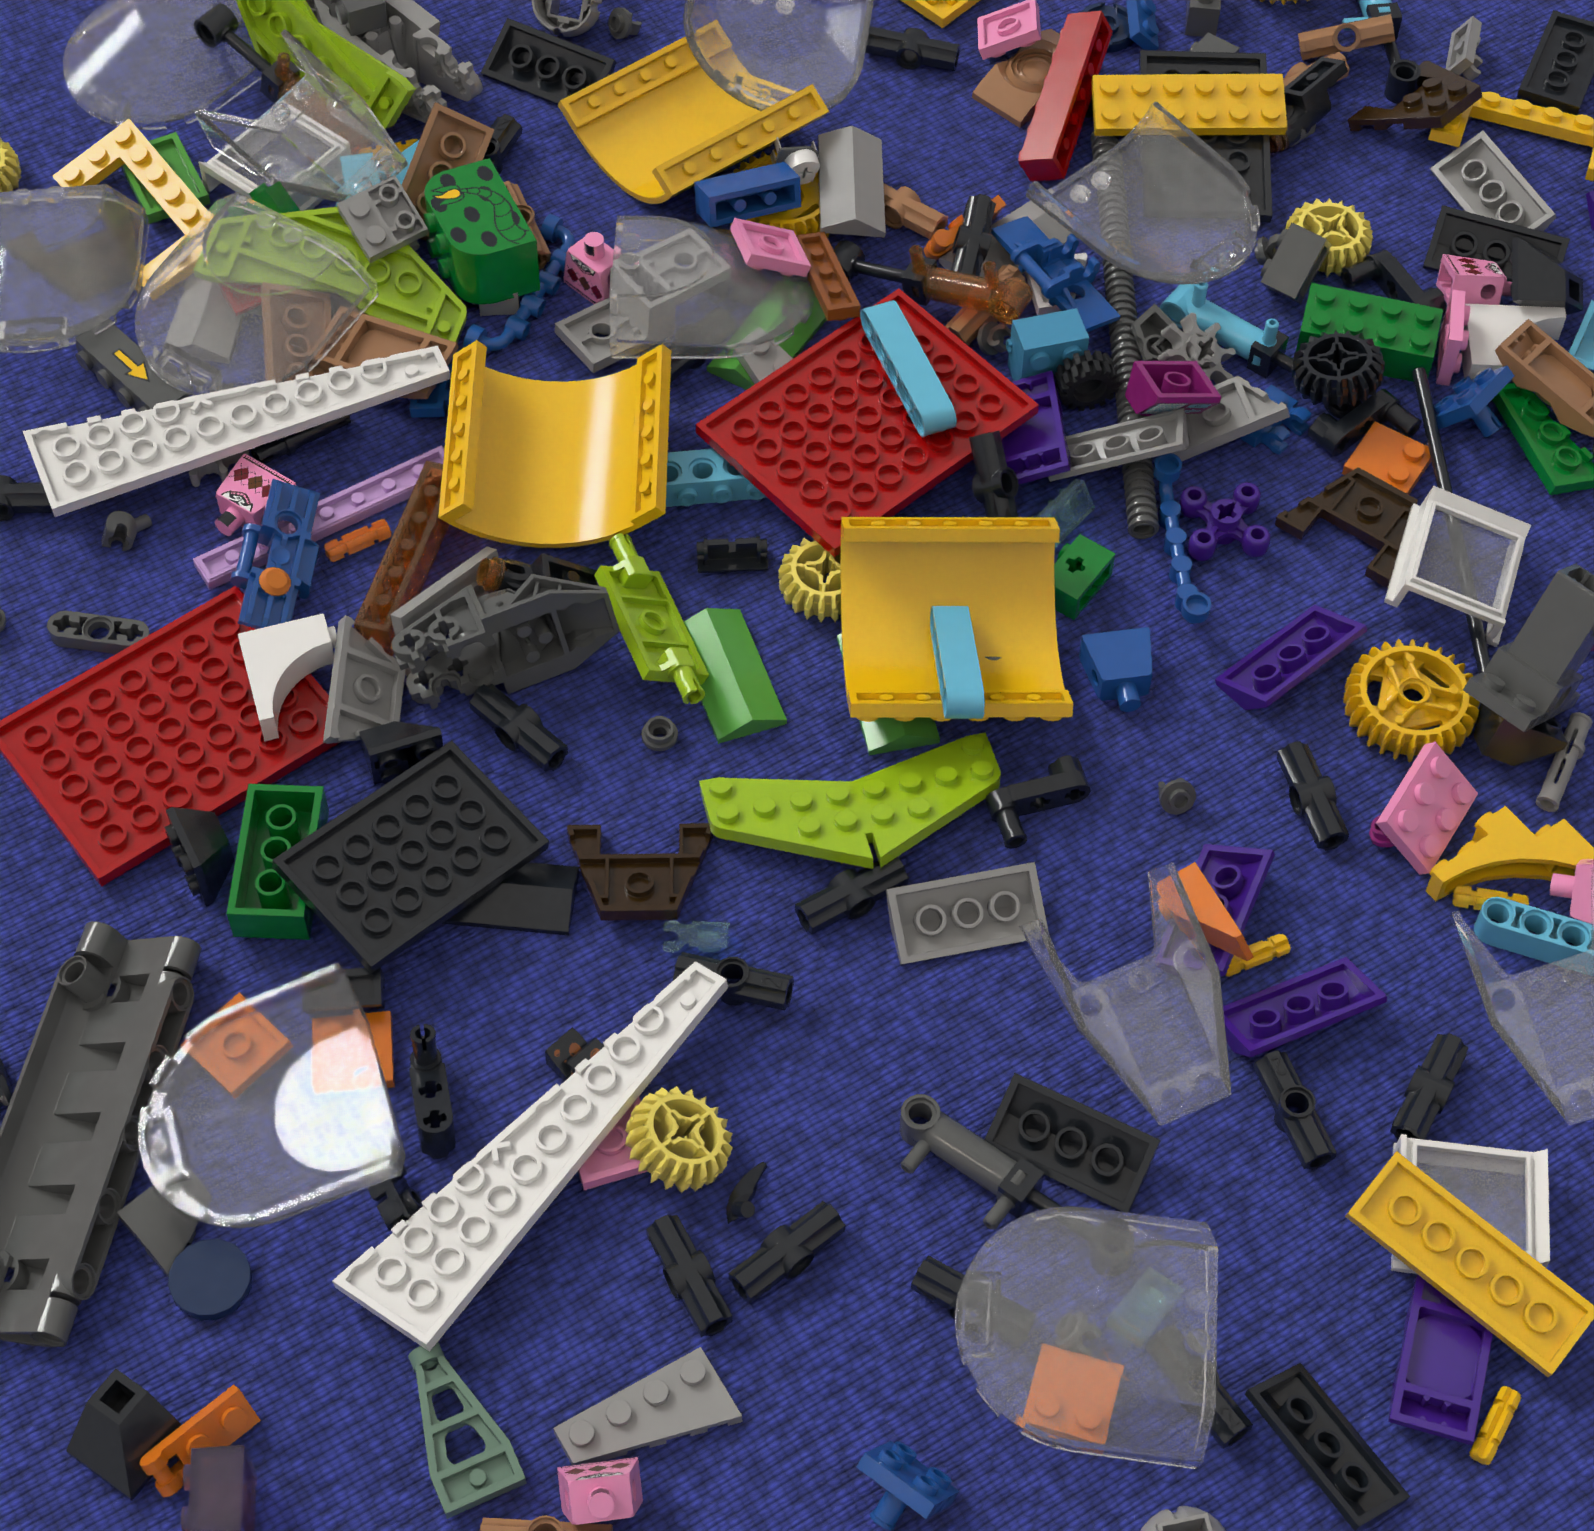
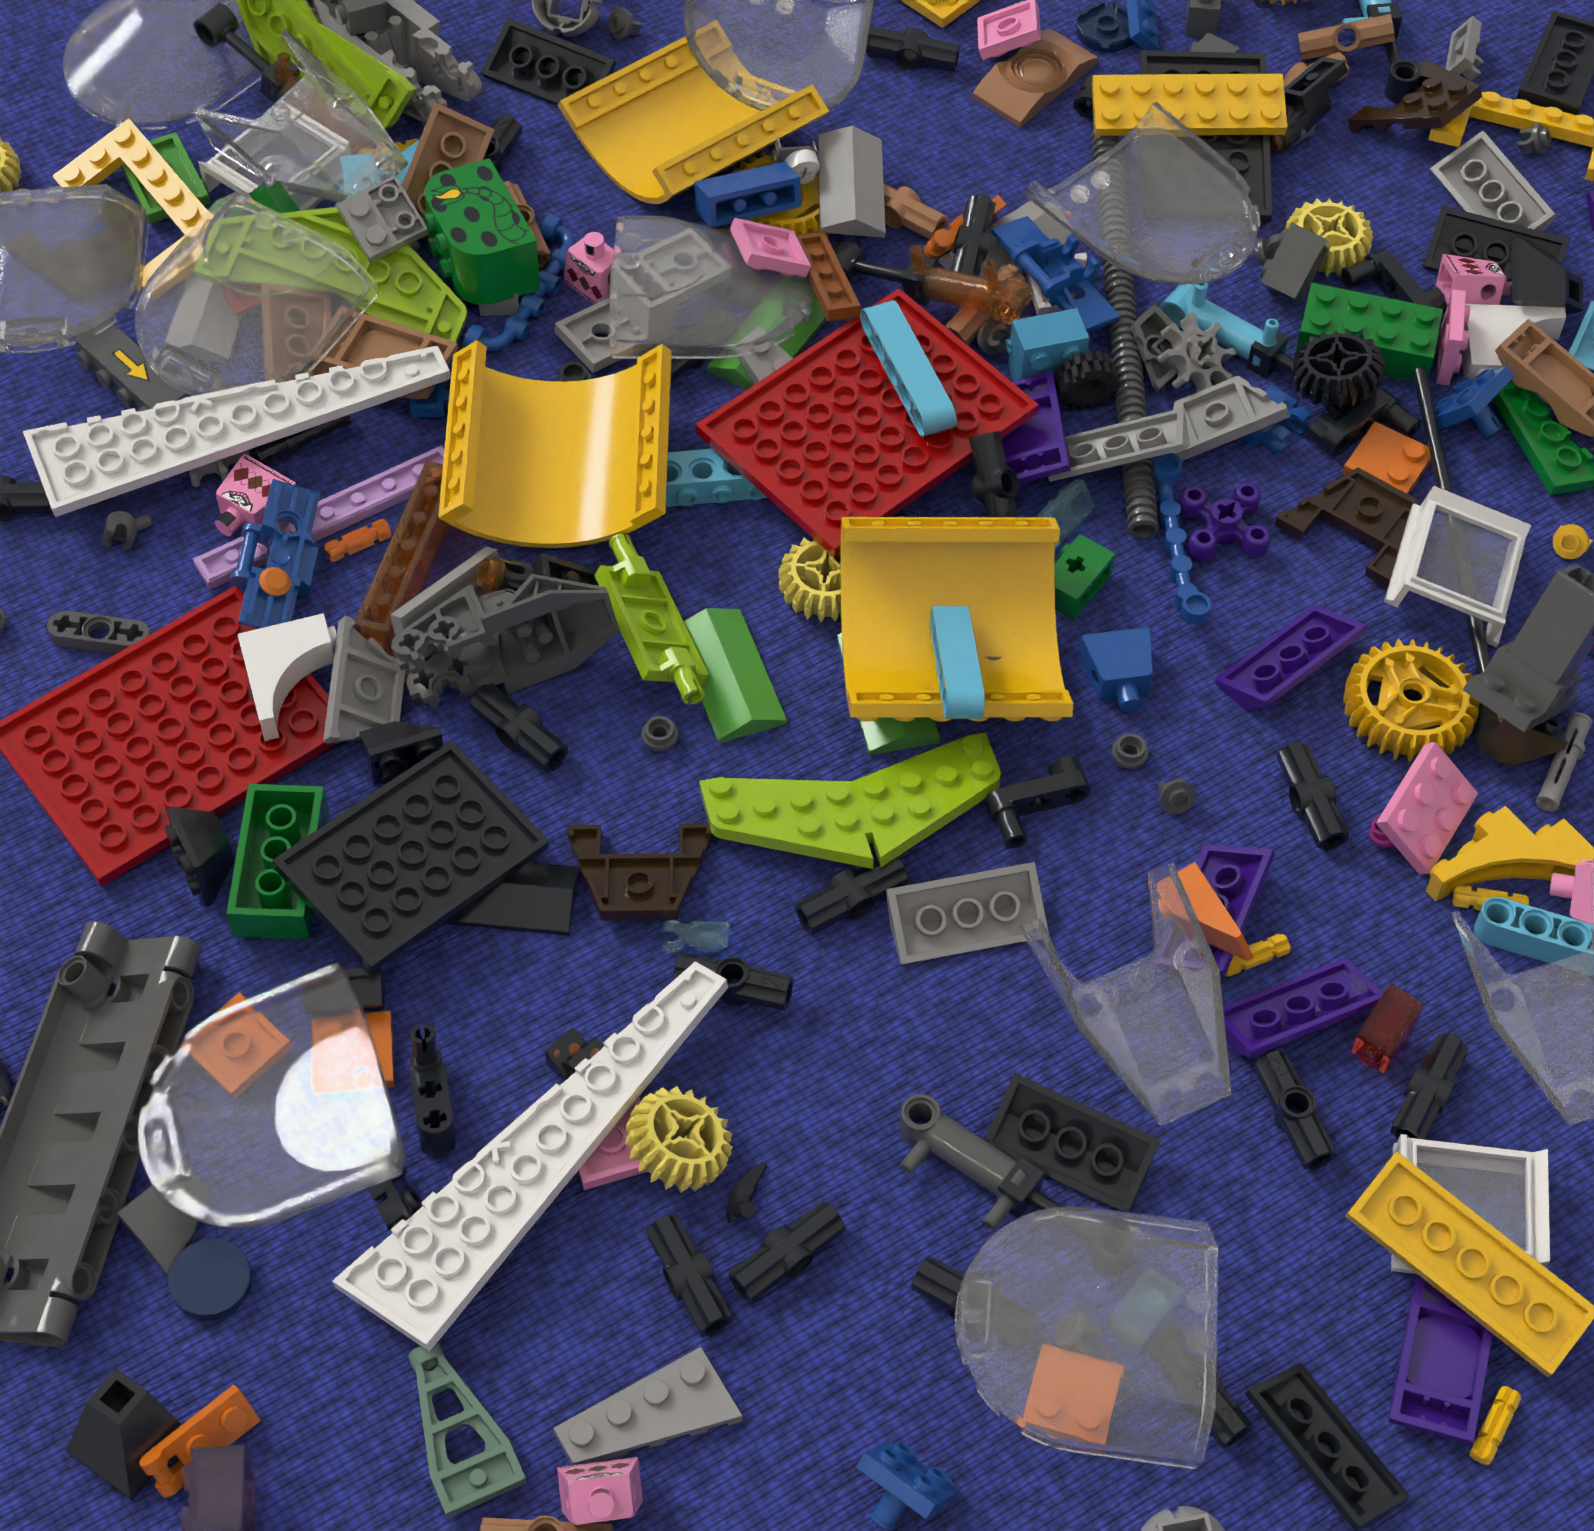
black hinge [696,535,768,573] -> none
brick [1018,10,1113,181] -> none
magenta slope [1125,361,1221,416] -> none
none -> black plate [557,362,591,382]
none -> dark grey plate [1111,733,1148,769]
none -> clear red slope [1351,983,1424,1074]
none -> dark grey plate [1517,123,1551,155]
none -> yellow plate [1553,524,1593,559]

